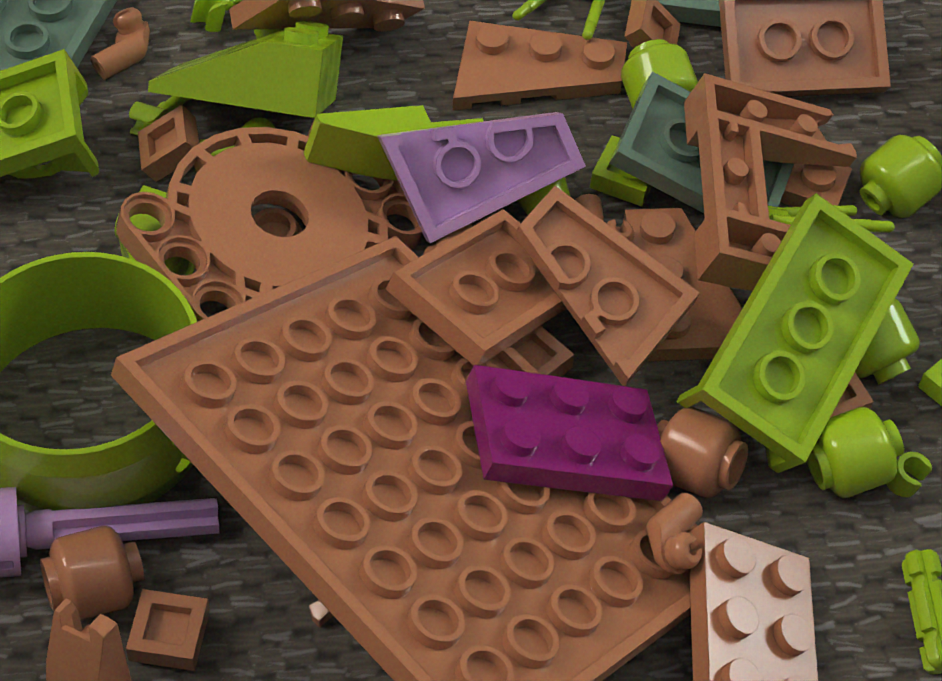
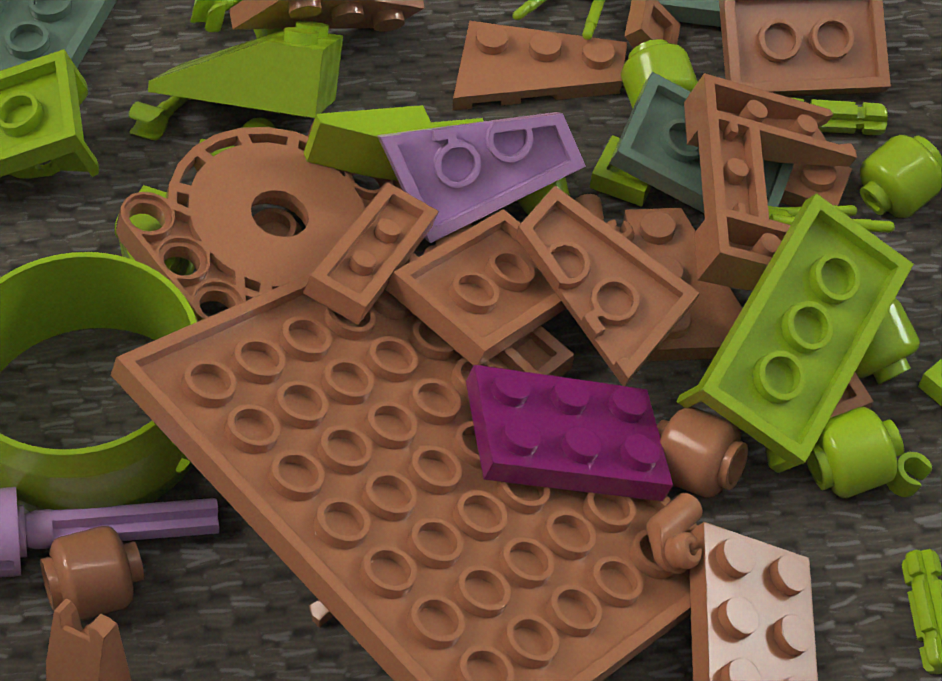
nougat arm [90,7,150,80] -> none
nougat plate [126,589,210,671] -> none
nougat plate [138,104,199,182] -> none
none -> nougat plate [303,182,439,324]
none -> lime axle [792,98,888,135]

